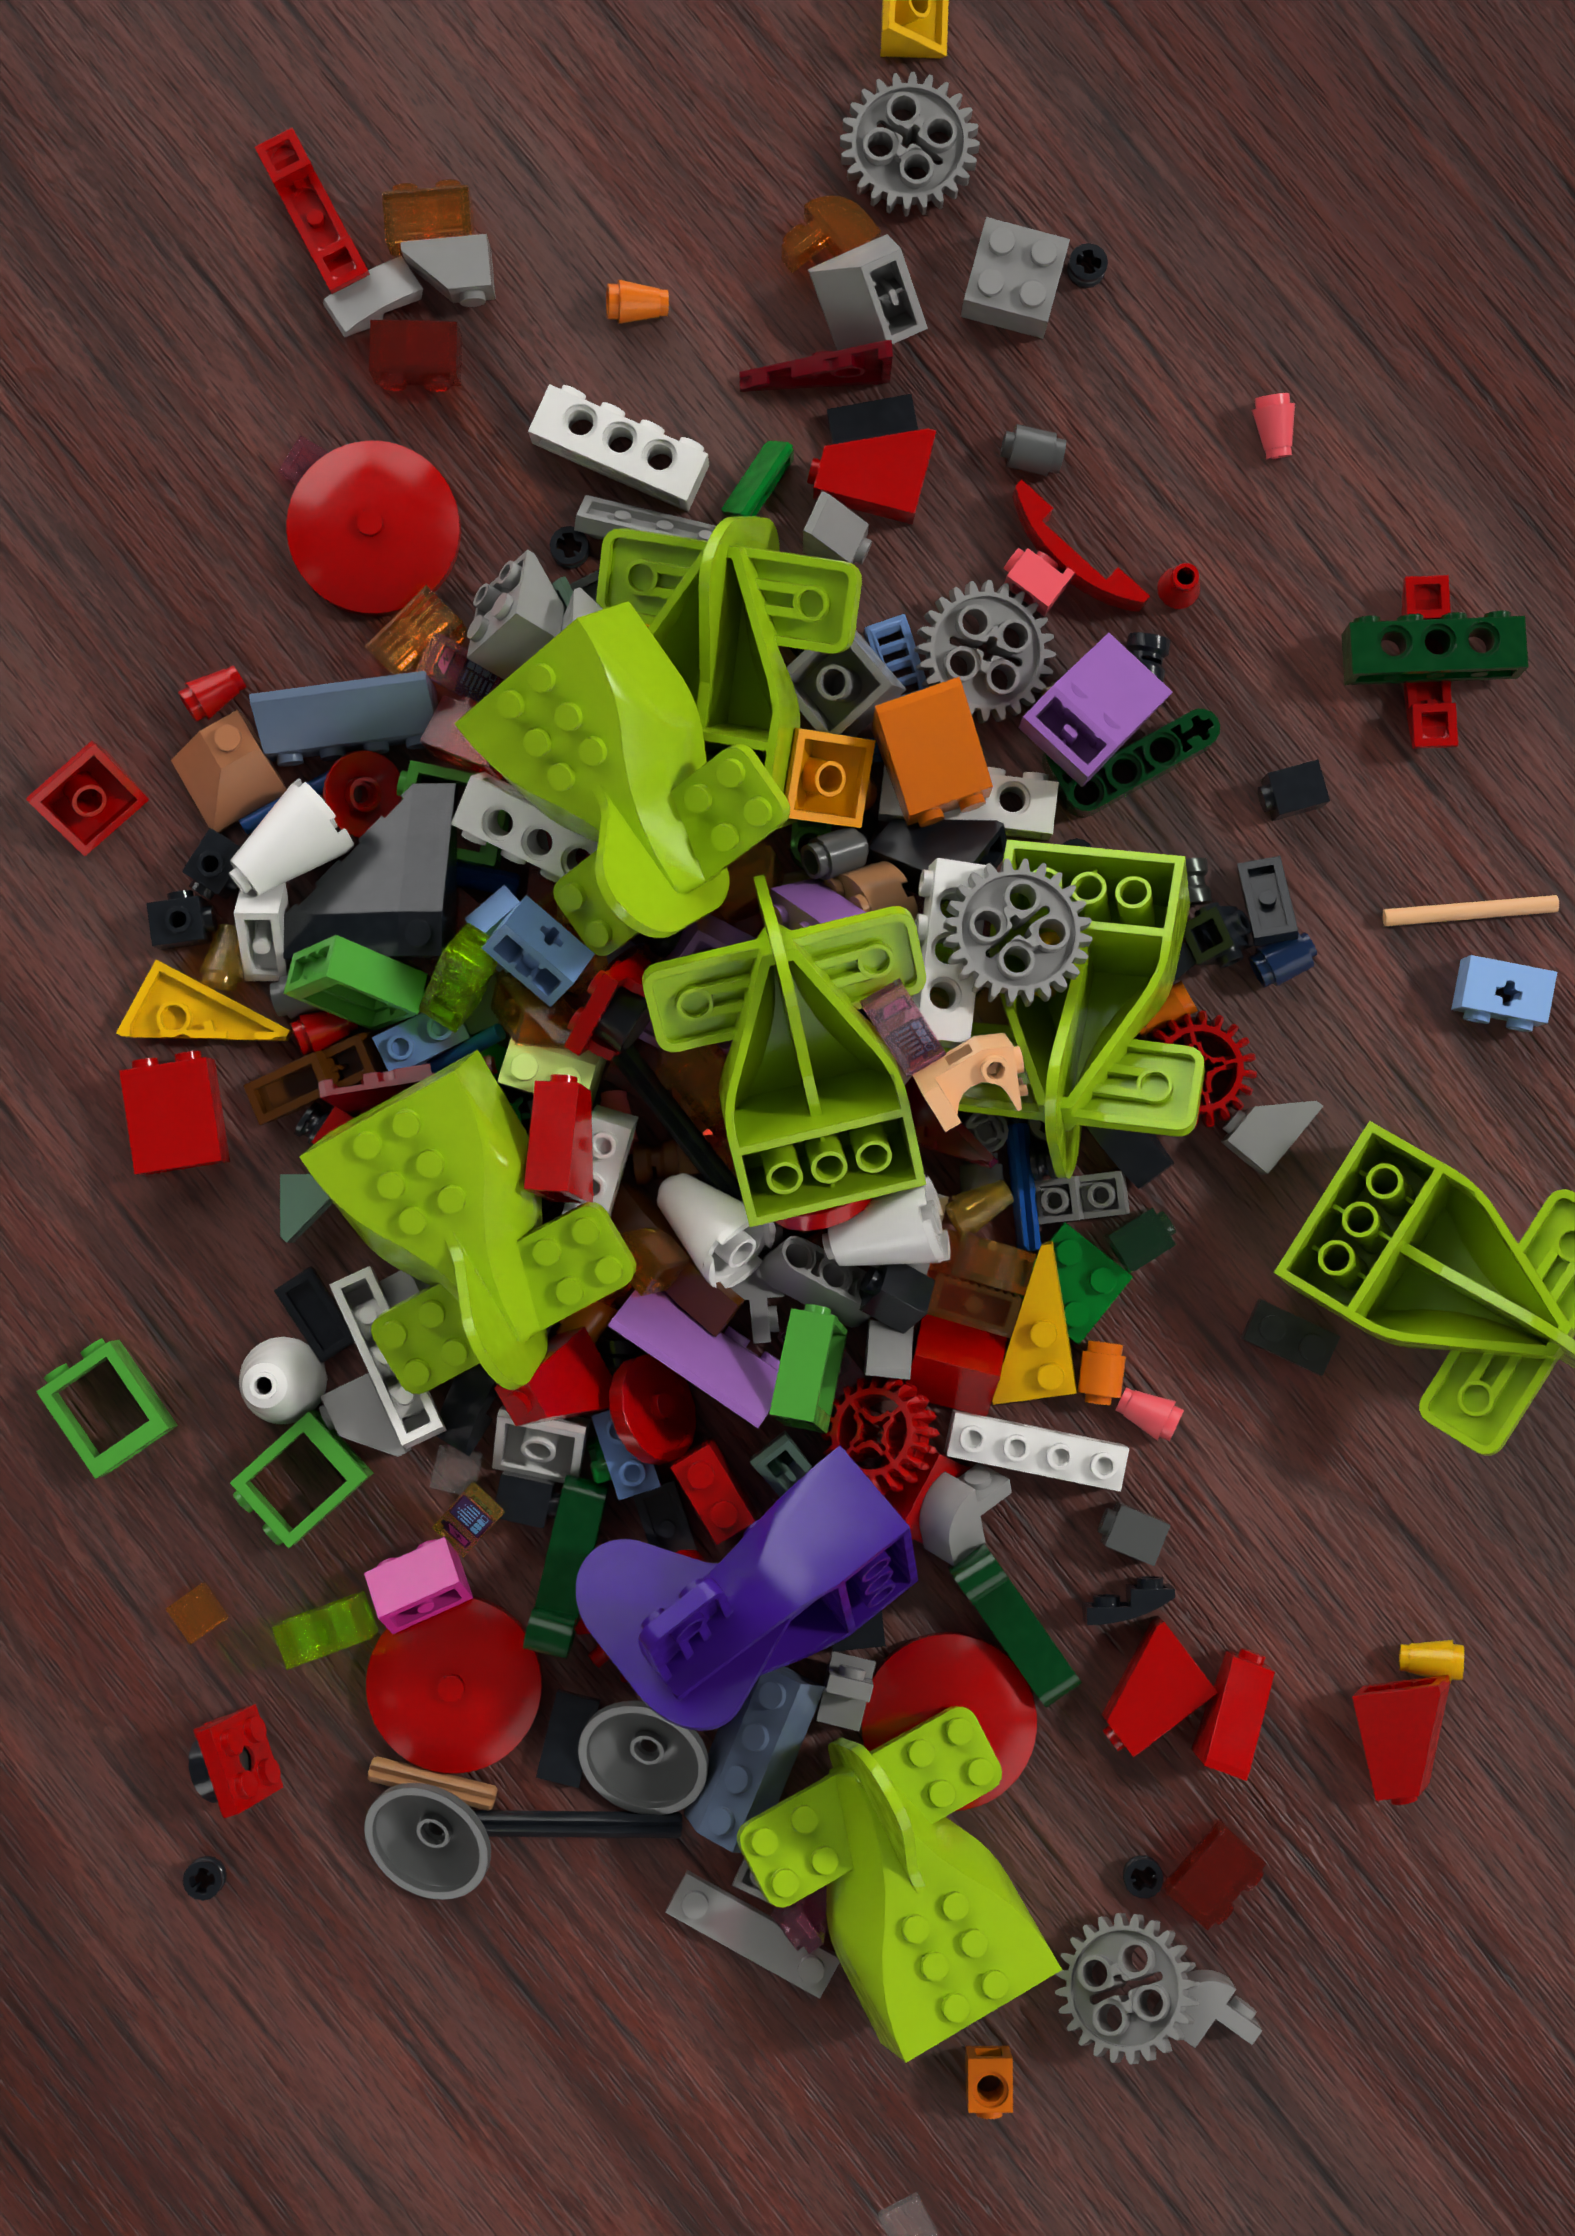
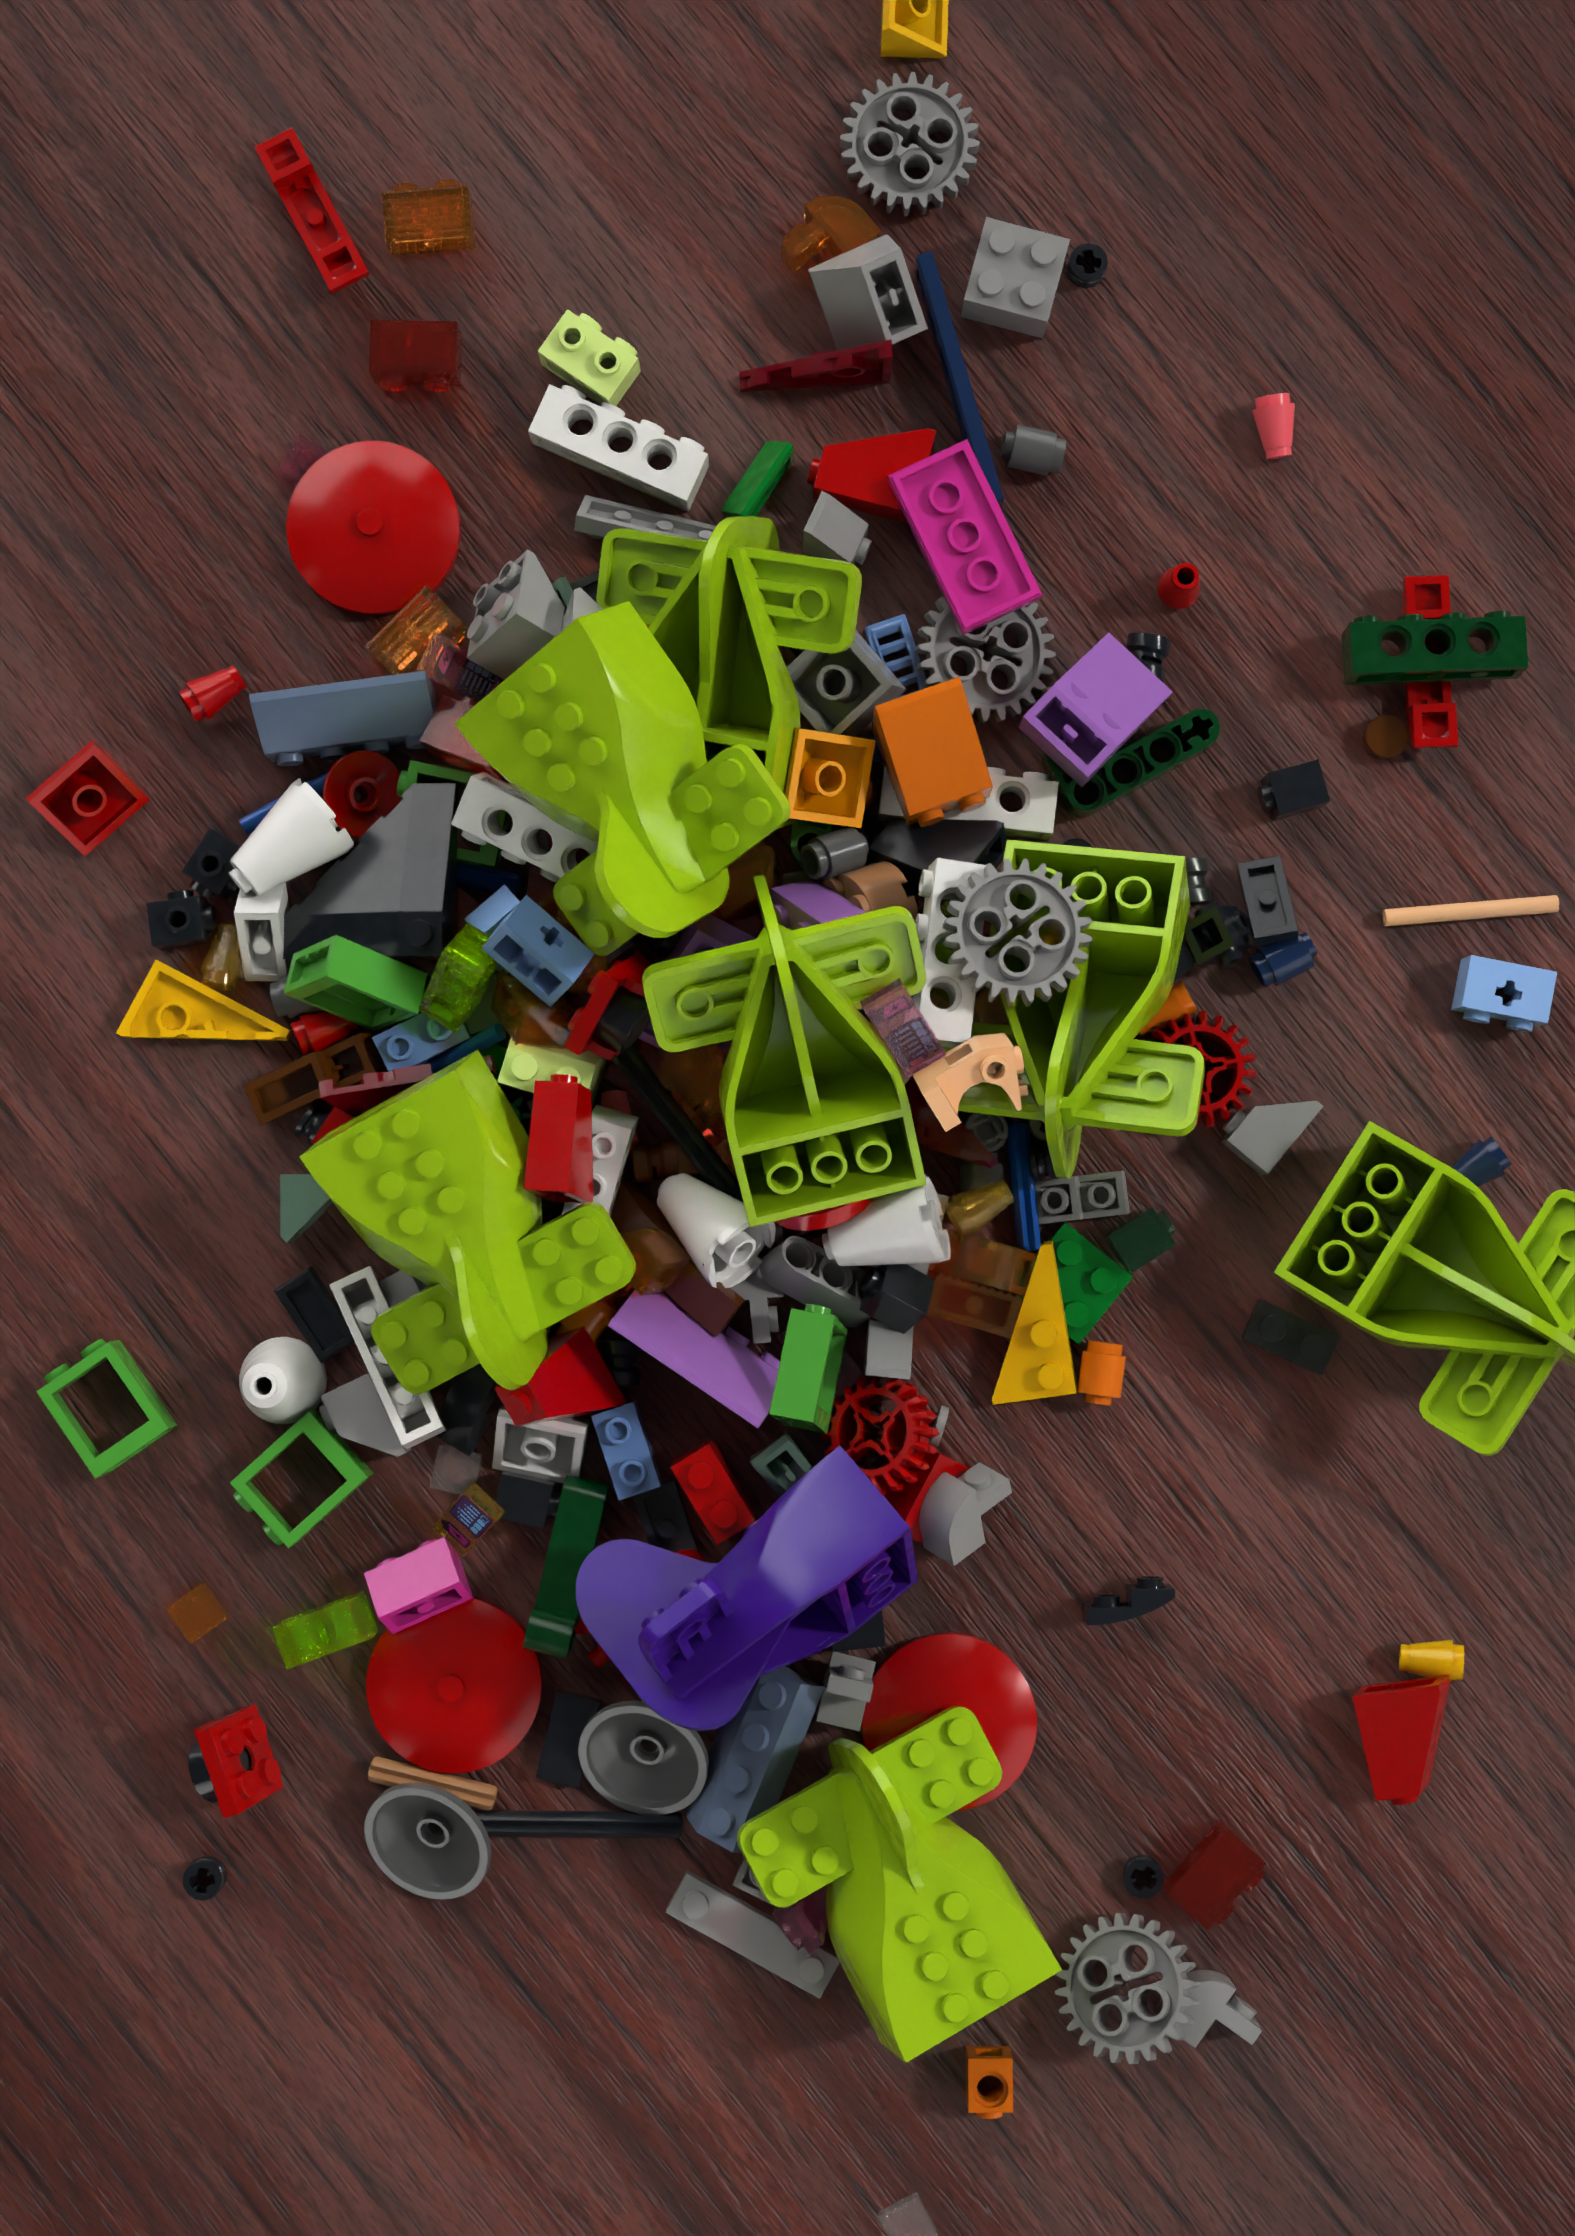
red brick [119,1051,230,1176] -> none
nougat slope [171,710,287,833] -> none
light grey slope [323,256,423,338] -> none
light grey slope [400,234,496,307] -> none
black bush [549,526,590,569] -> none
green tile [586,1436,612,1484] -> none
orange cone [606,279,669,324] -> none
red wheel [609,1354,696,1465] -> none
black tile [827,394,918,444] -> none
red slope [905,1312,1008,1417] -> none
white brick [944,1409,1129,1492] -> none
dark green beam [948,1543,1082,1708] -> none
coral brick [1003,548,1075,616] -> none
red slope [1012,479,1150,612] -> none
black slope [1086,1126,1175,1189] -> none
dark grey brick [1098,1501,1171,1566] -> none
red slope [1102,1616,1218,1757] -> none
coral cone [1115,1387,1184,1442] -> none
red slope [1191,1648,1275,1781] -> none
none -> yellowish green brick [538,309,641,406]
none -> dark pink tile [887,439,1043,635]
none -> dark blue tile [914,251,1004,508]
none -> light grey piece [929,1405,949,1449]
none -> reddish brown tile [1363,714,1409,760]
none -> dark blue cone [1451,1136,1512,1187]

